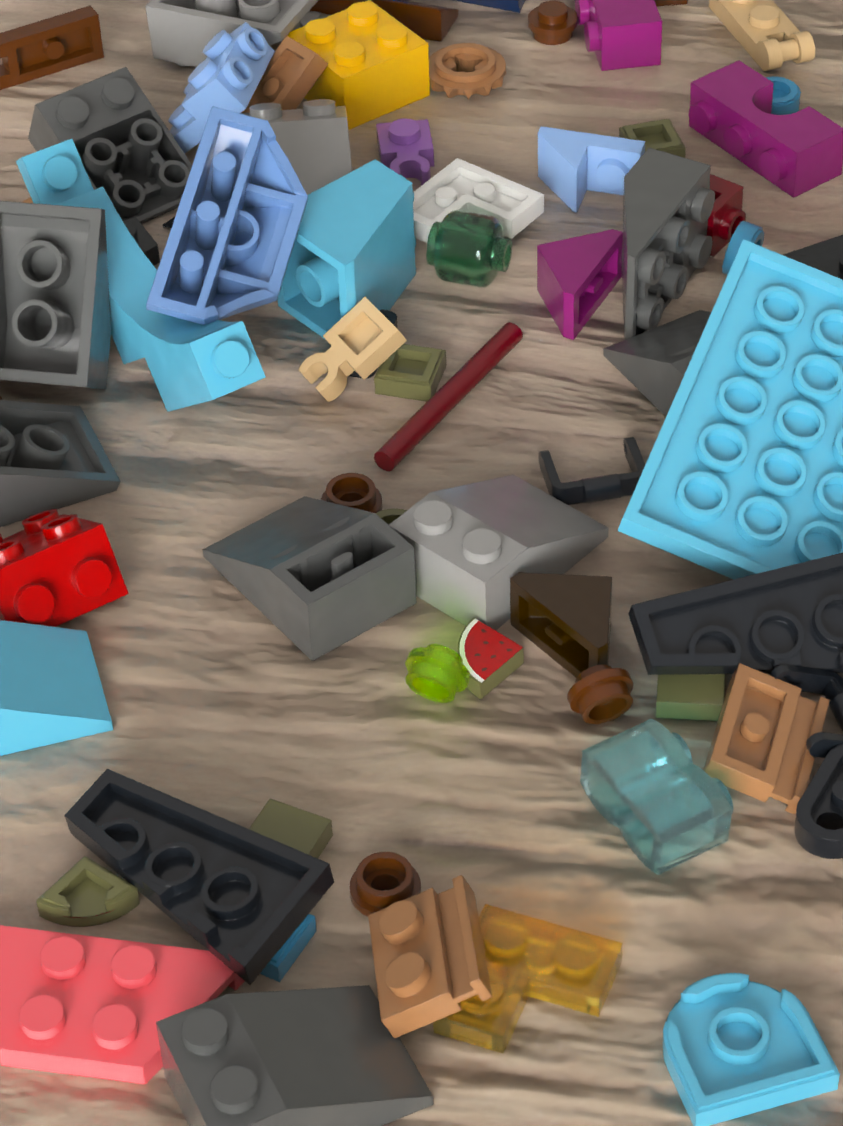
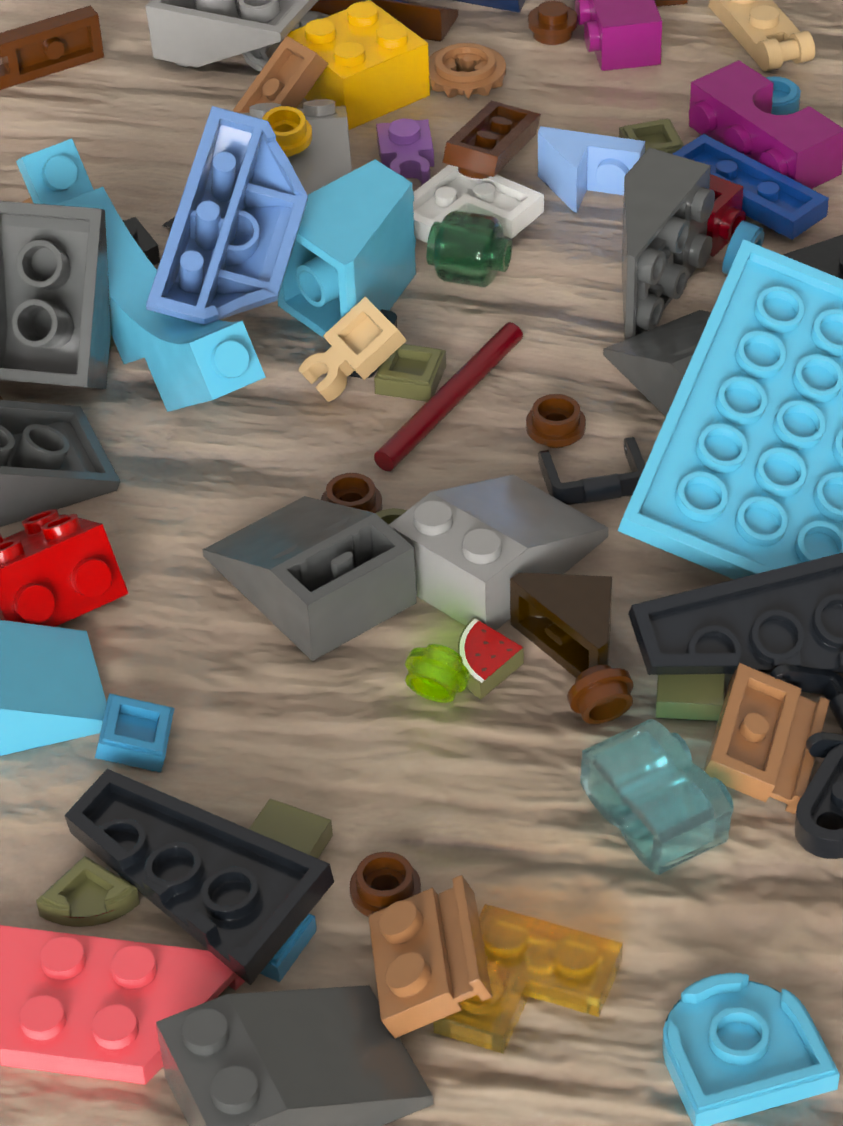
dark grey slope [28,67,192,224] -> none
light blue plate [168,22,275,154] -> none
magenta slope [537,229,623,340] -> none
none -> dark azure tile [95,694,174,773]
none -> yellow plate [262,106,312,157]
none -> reddish brown plate [442,100,541,179]
none -> reddish brown plate [526,394,586,448]
none -> blue plate [673,134,829,240]

